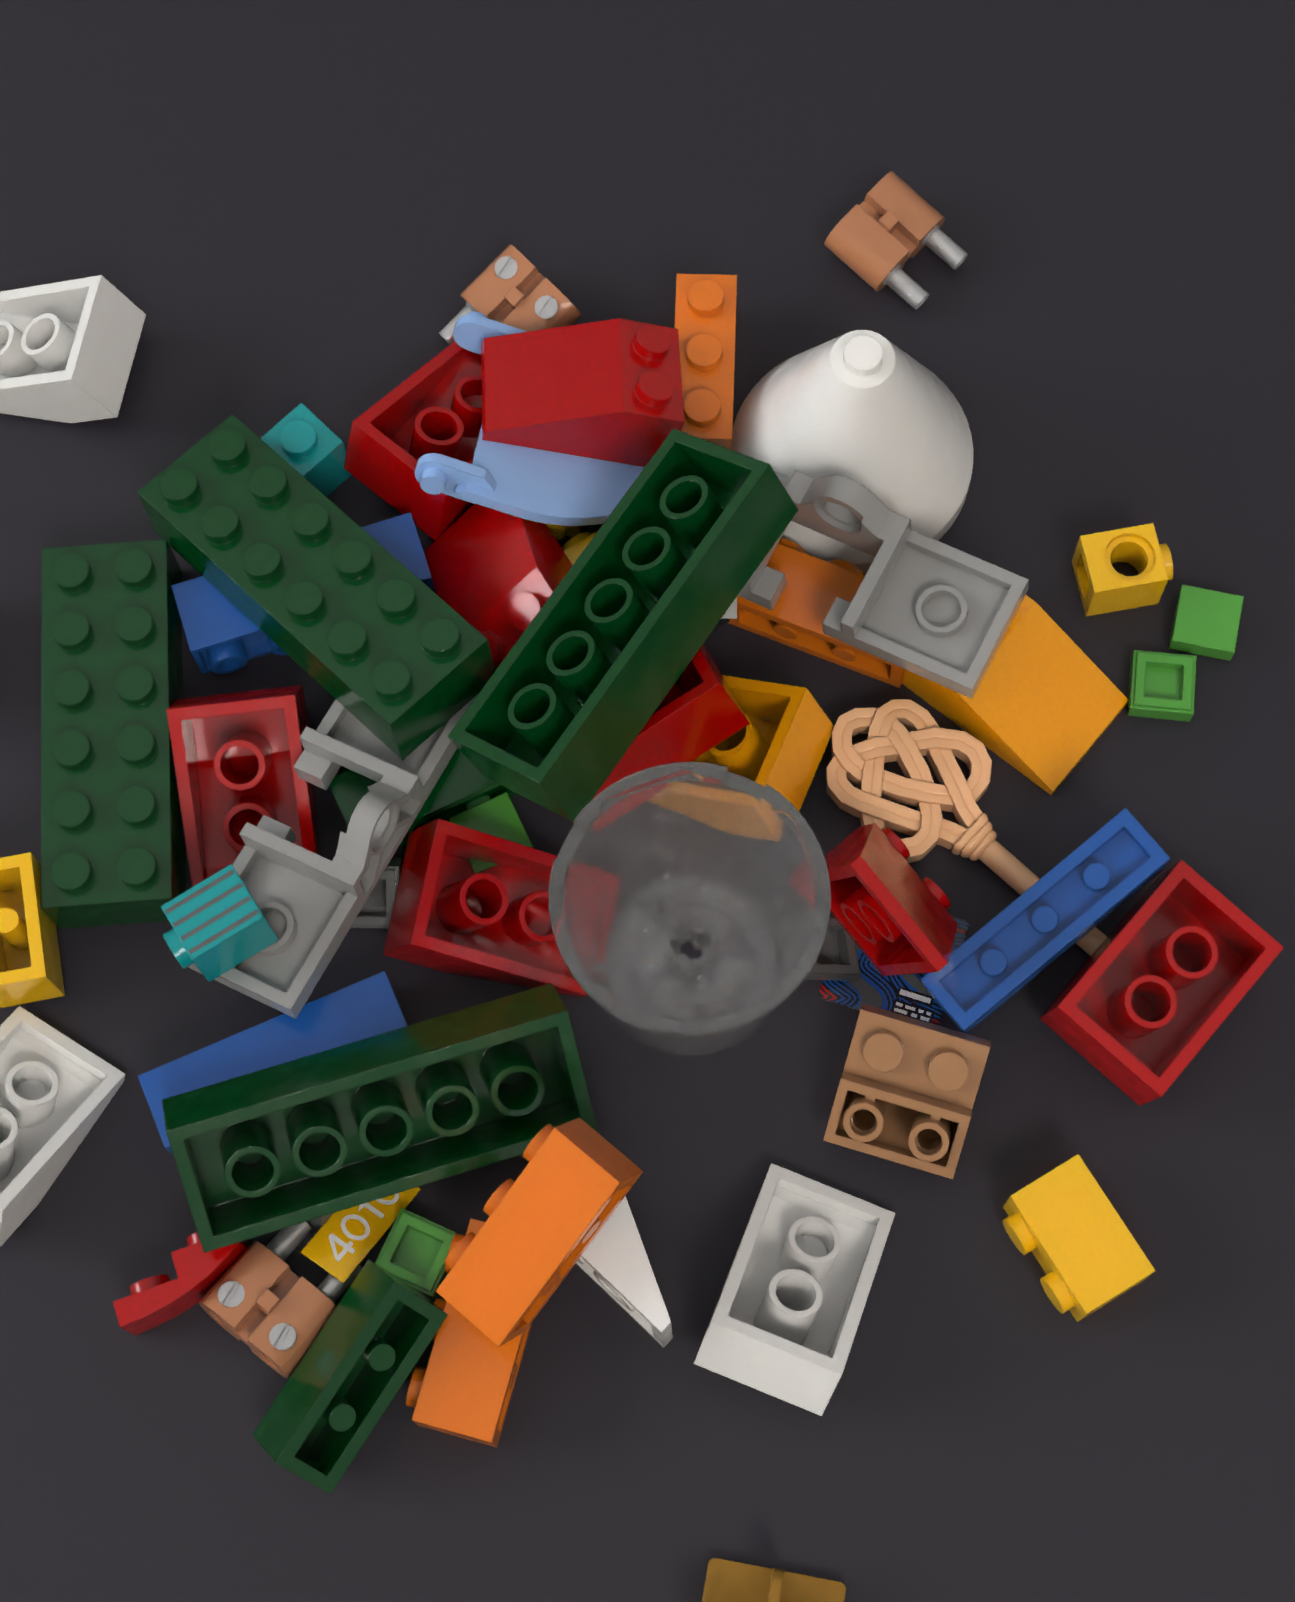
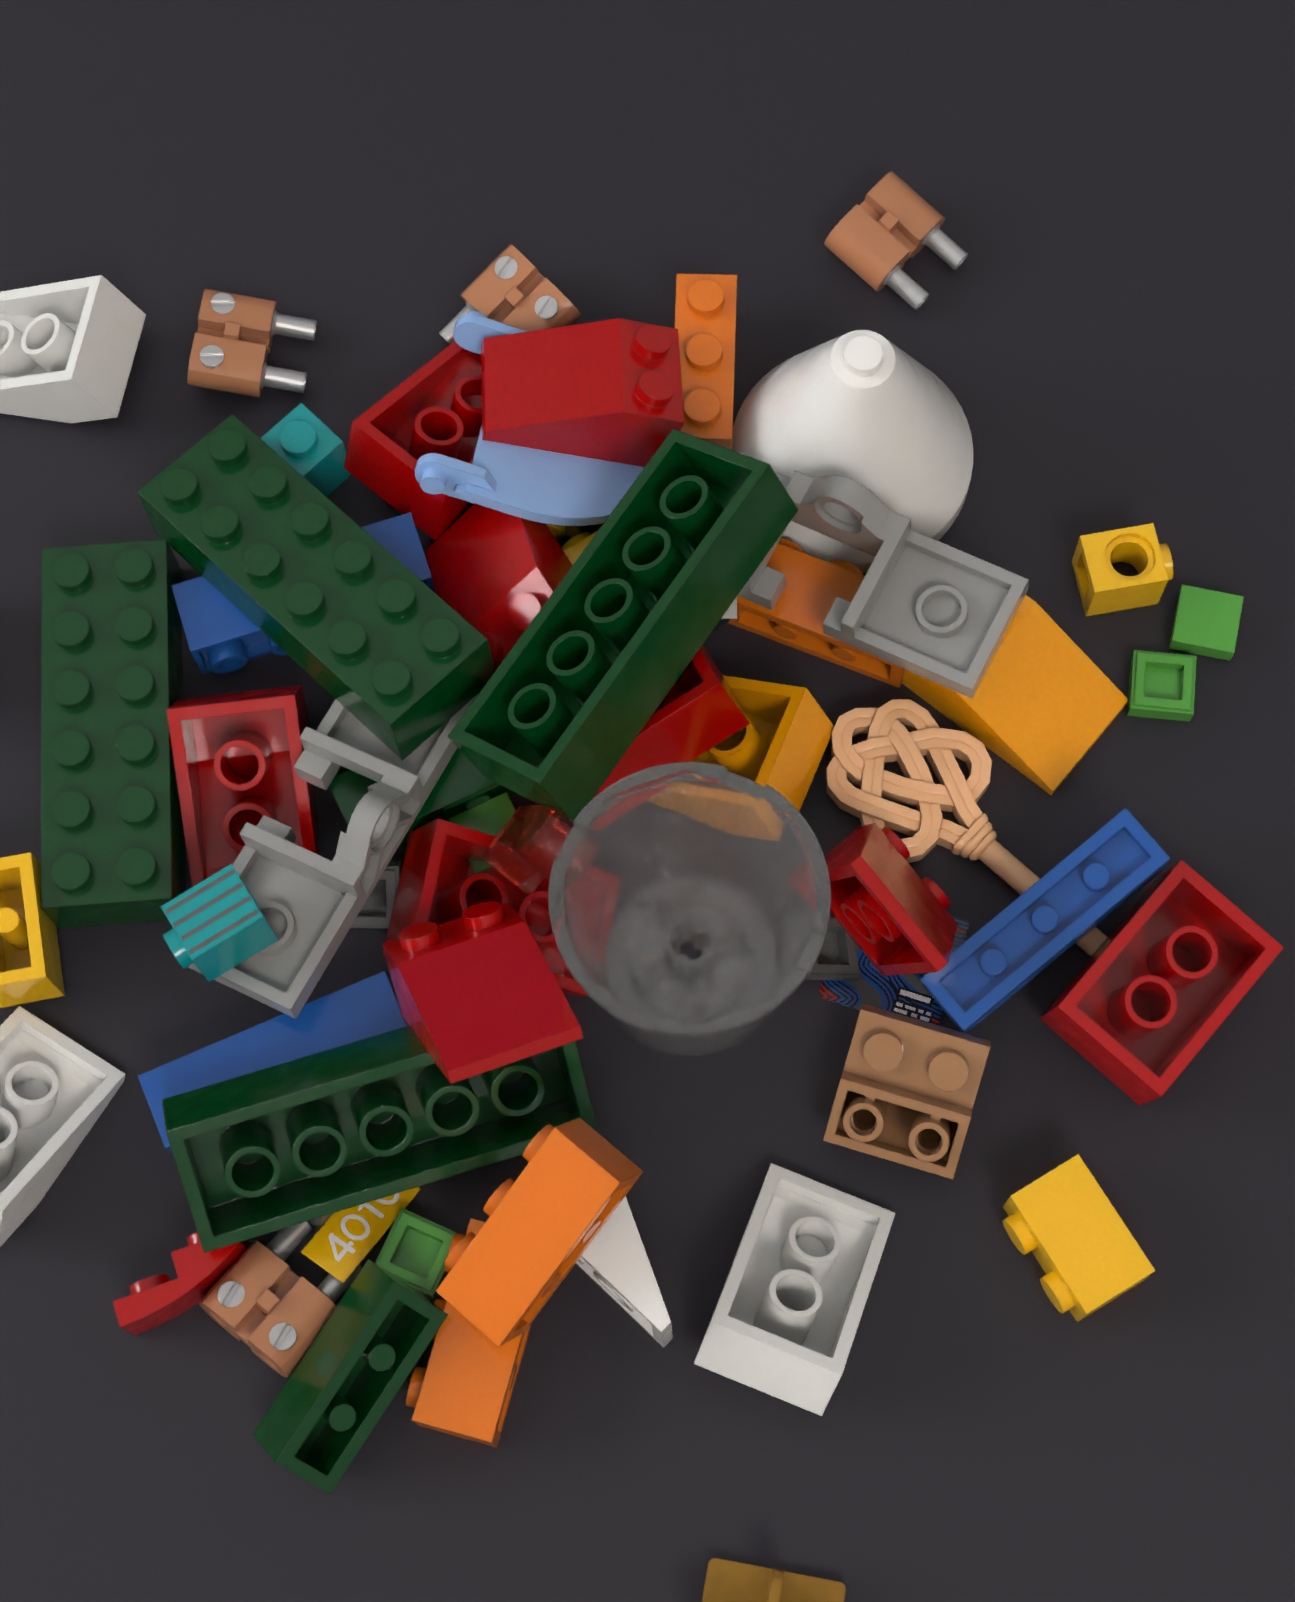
none -> nougat piece [187,289,317,398]
none -> red slope [382,901,583,1084]
none -> clear red leg [481,805,592,893]

